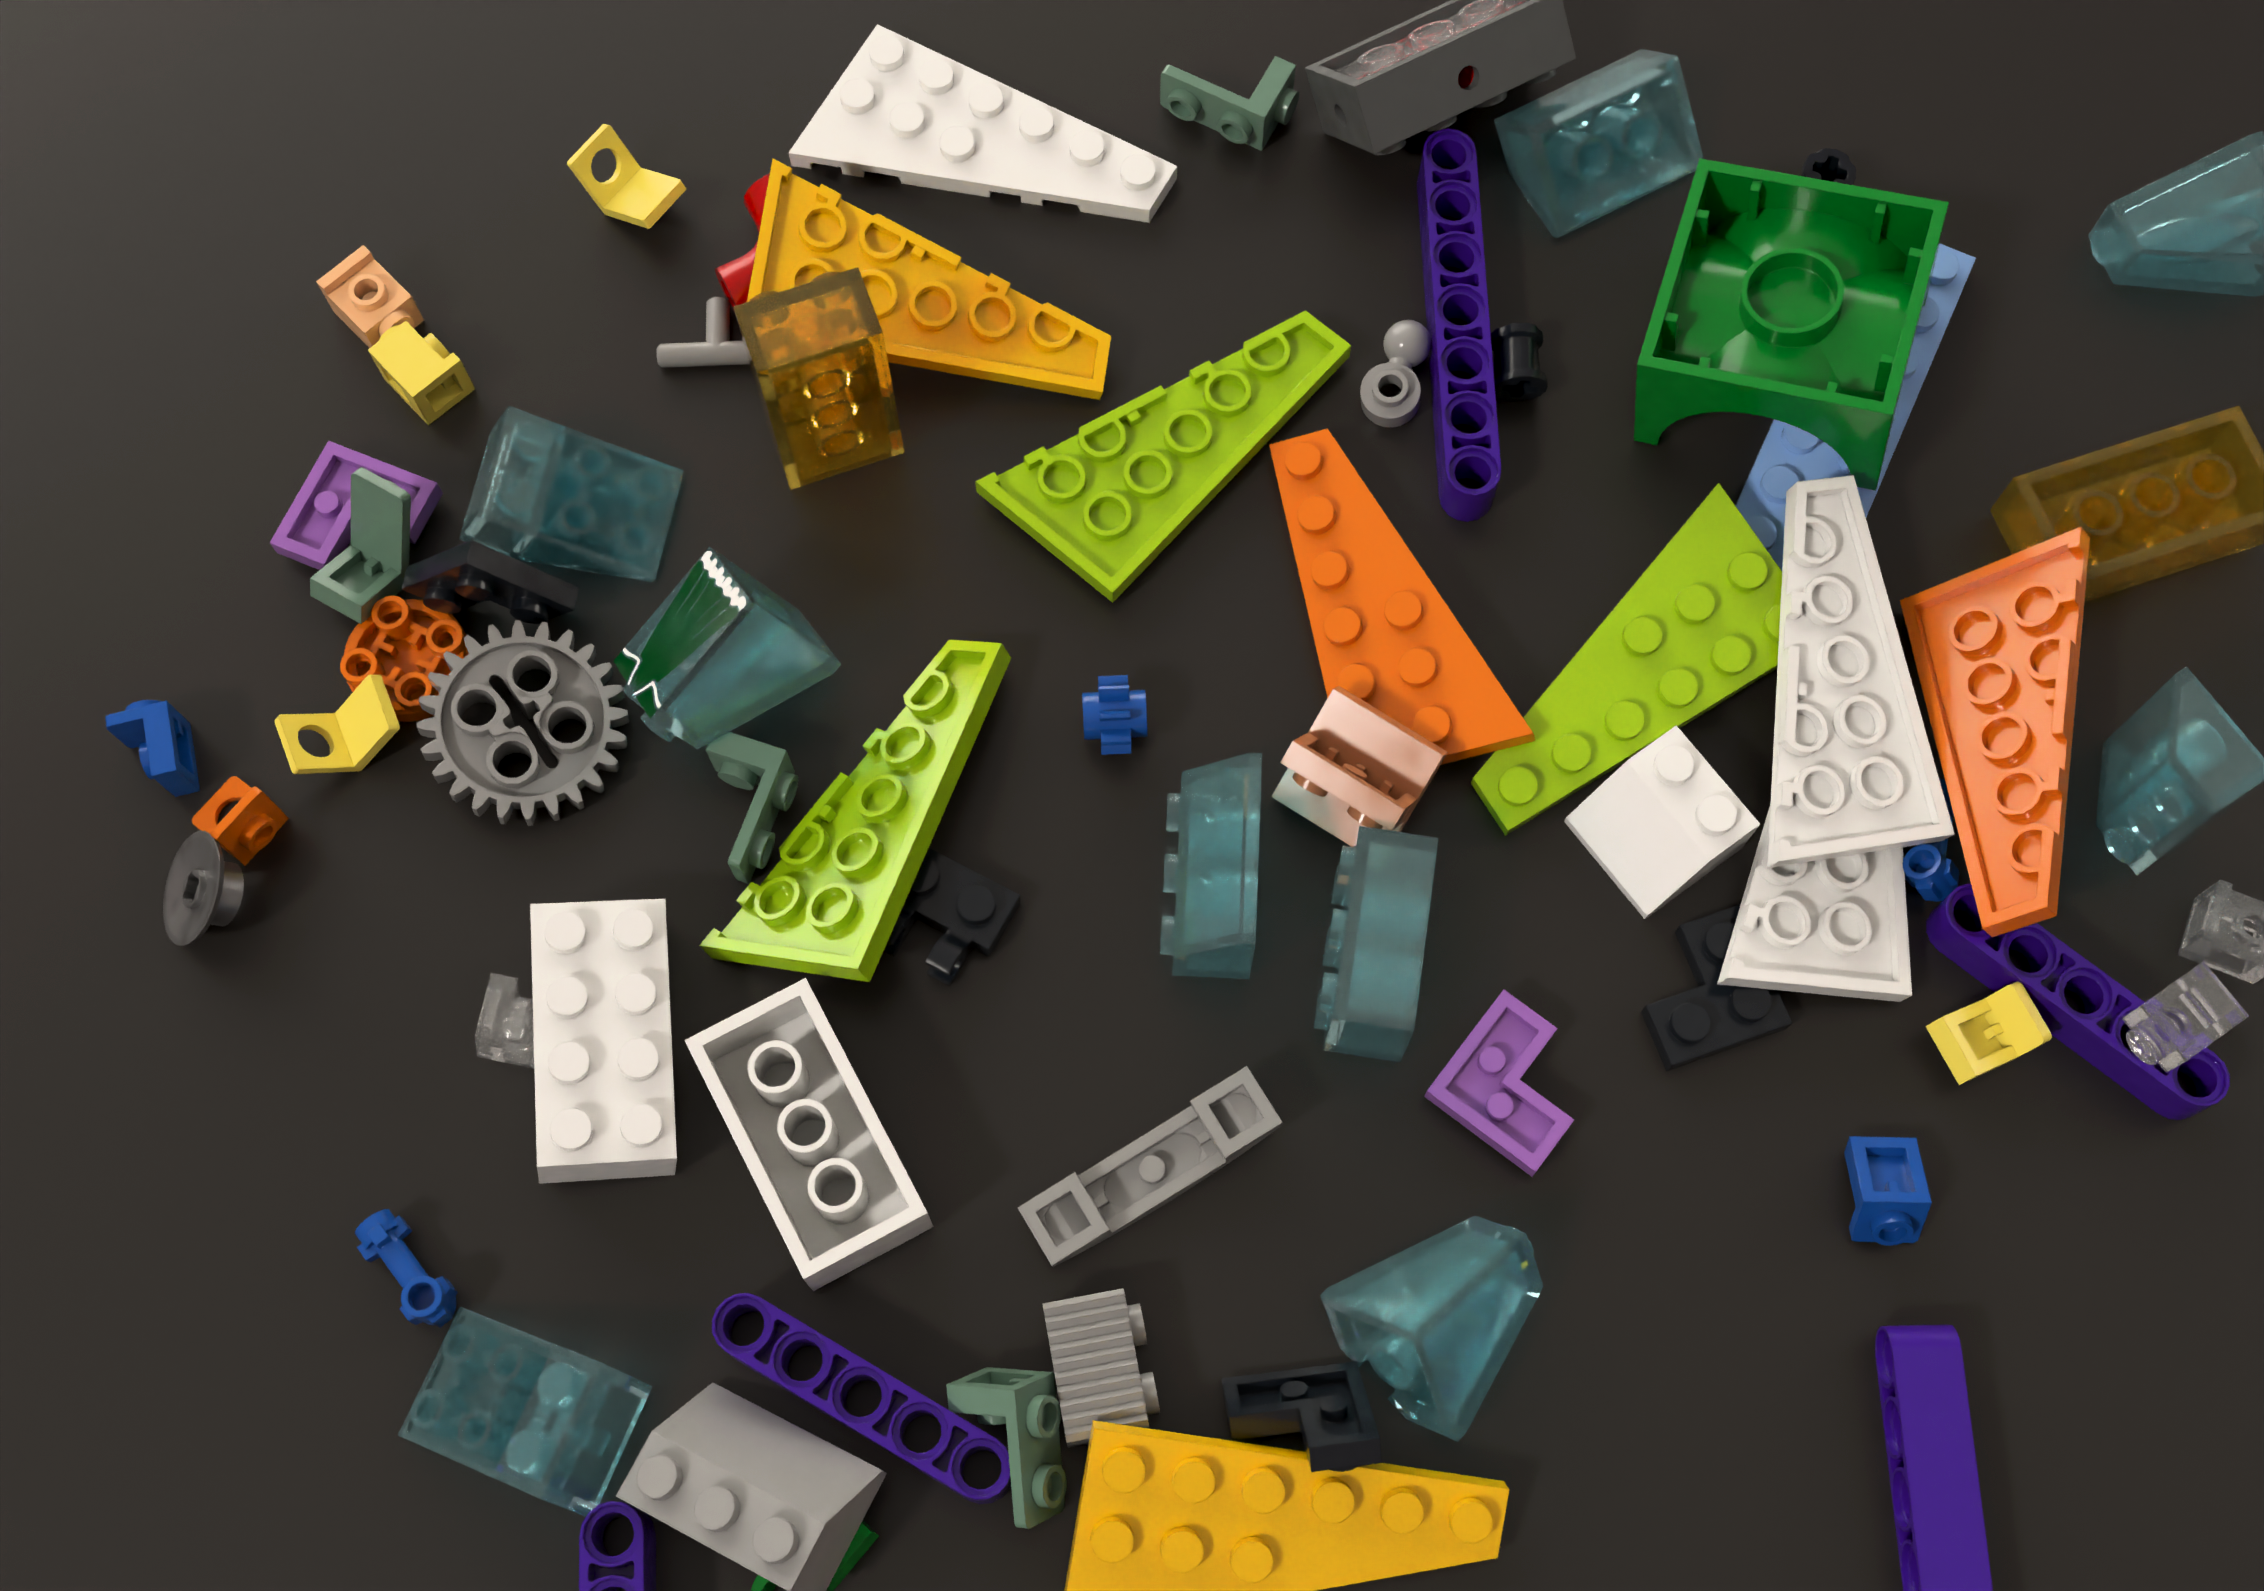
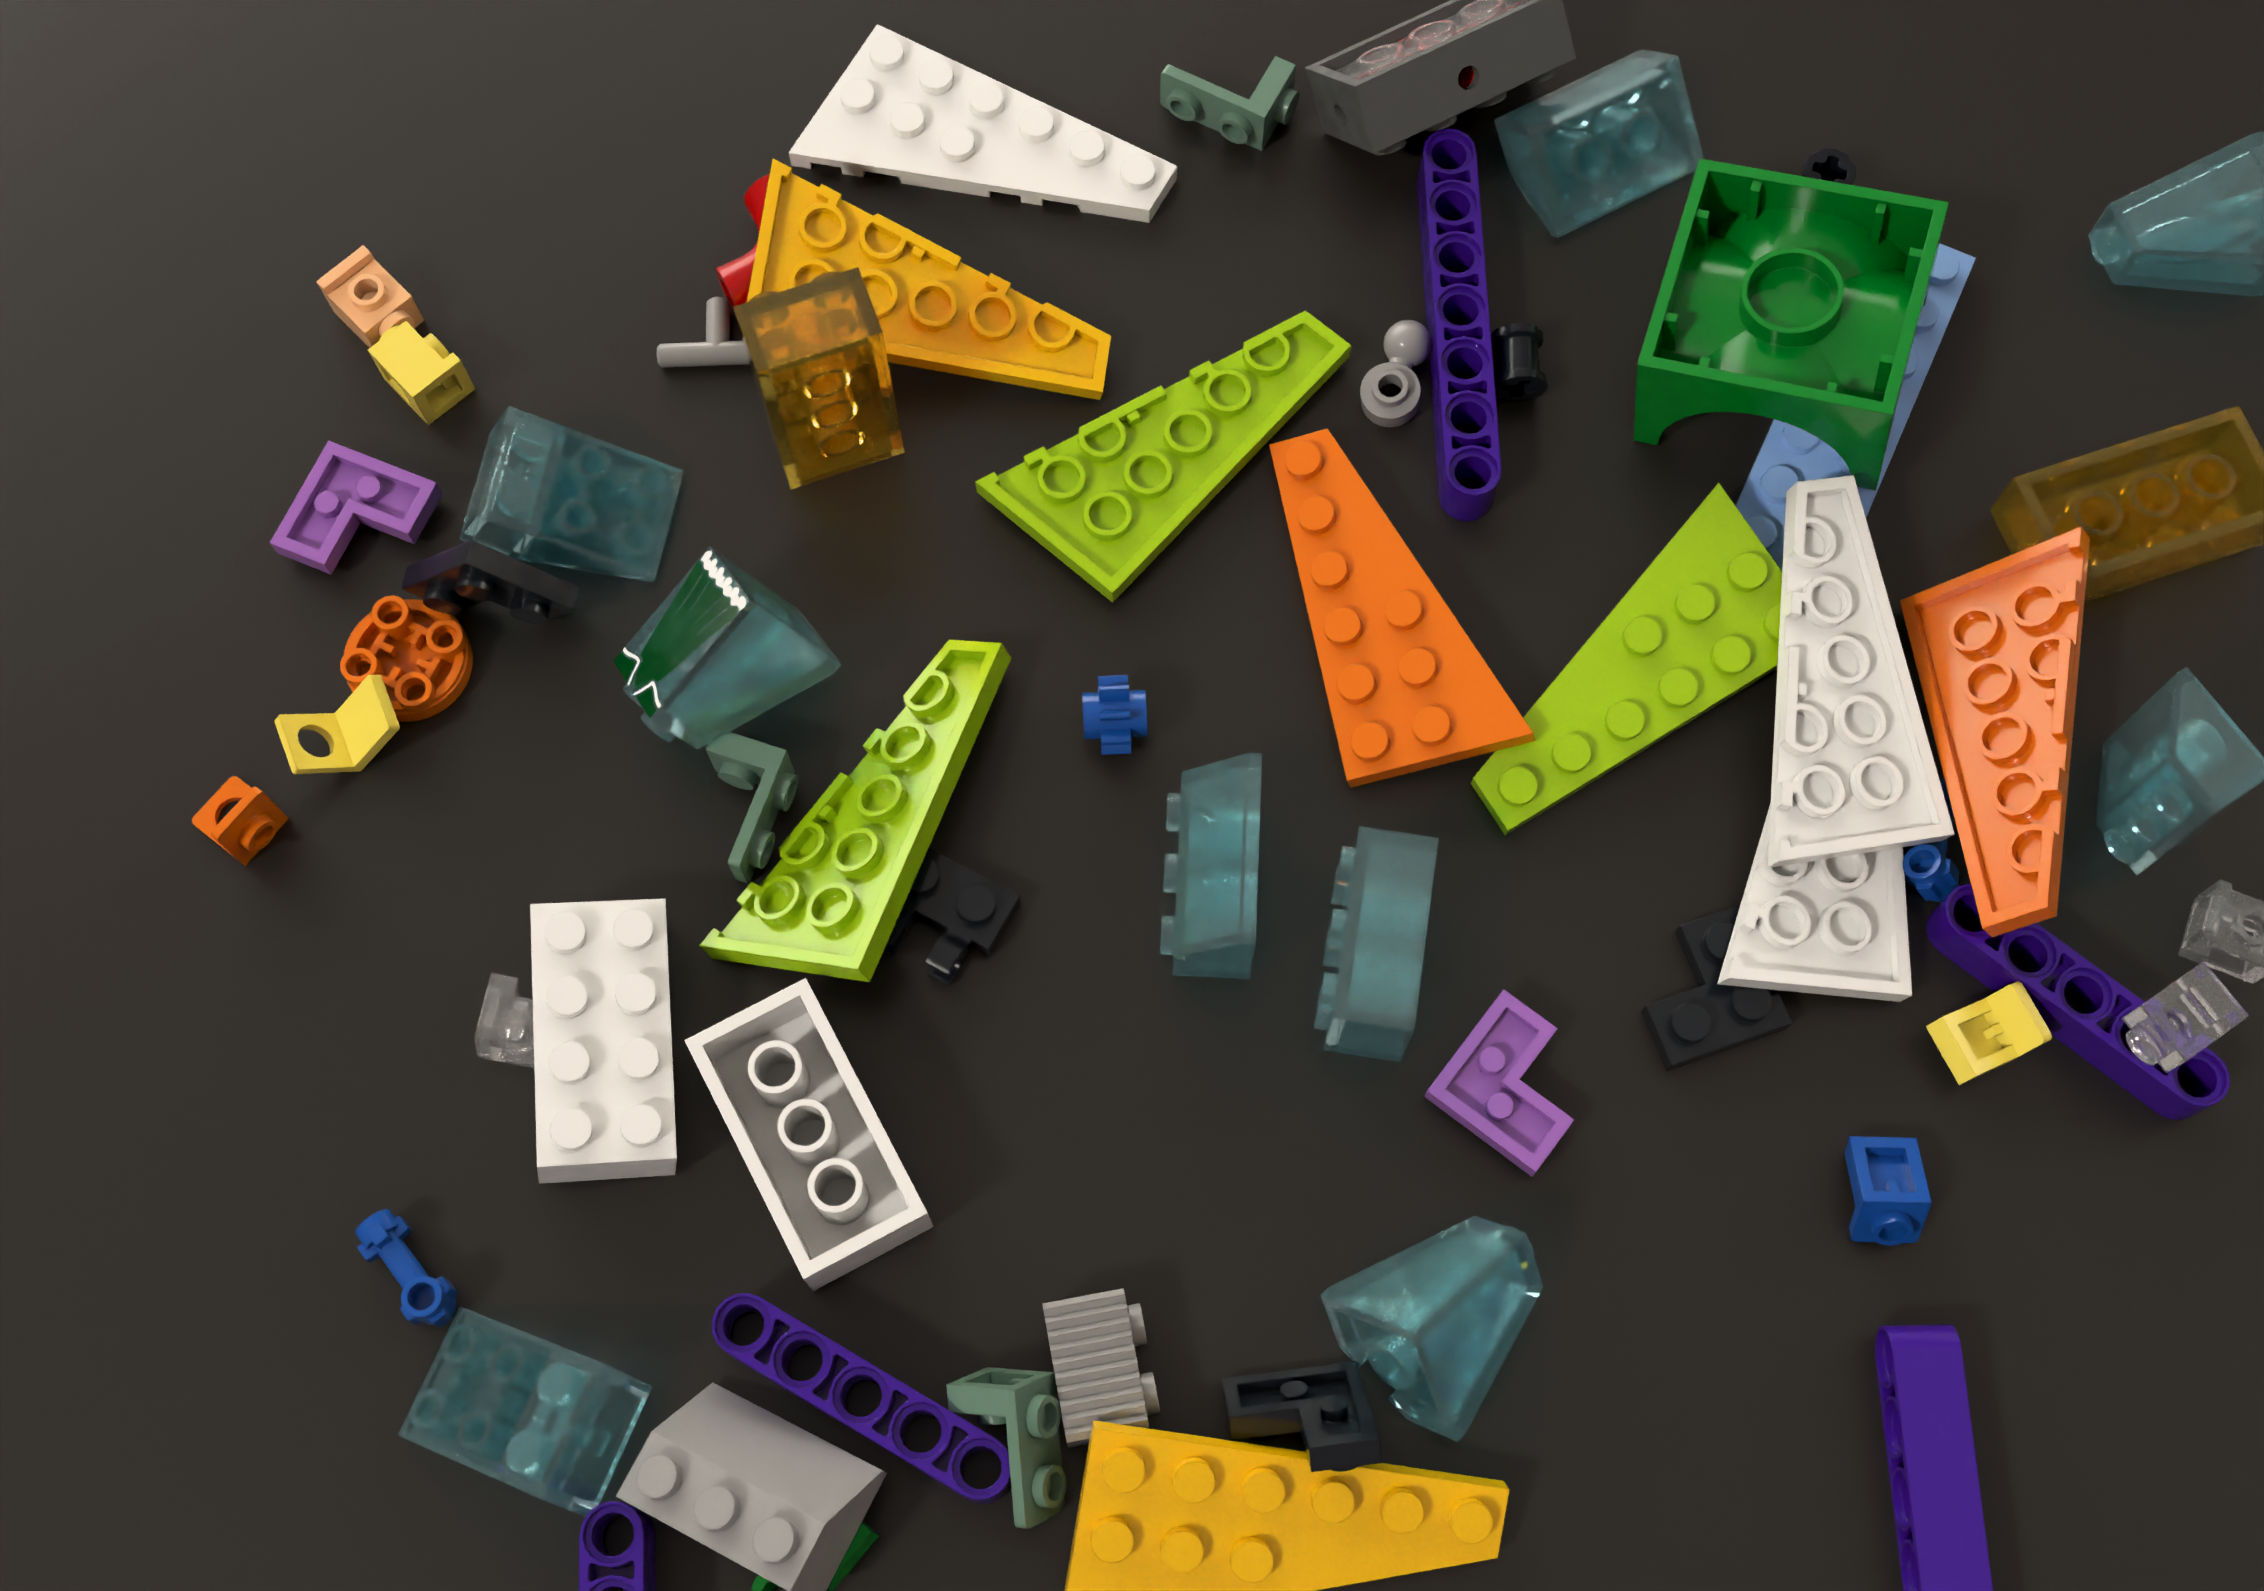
blue bracket [105,700,200,797] -> none
flat silver piece [163,830,244,946] -> none
sand green bracket [310,467,411,624] -> none
light grey gear [417,620,629,826] -> none
light yellow bracket [567,124,687,229] -> none
light grey slope [1017,1066,1283,1267] -> none
nougat bracket [1271,686,1448,864] -> none
white slope [1564,725,1760,919] -> none

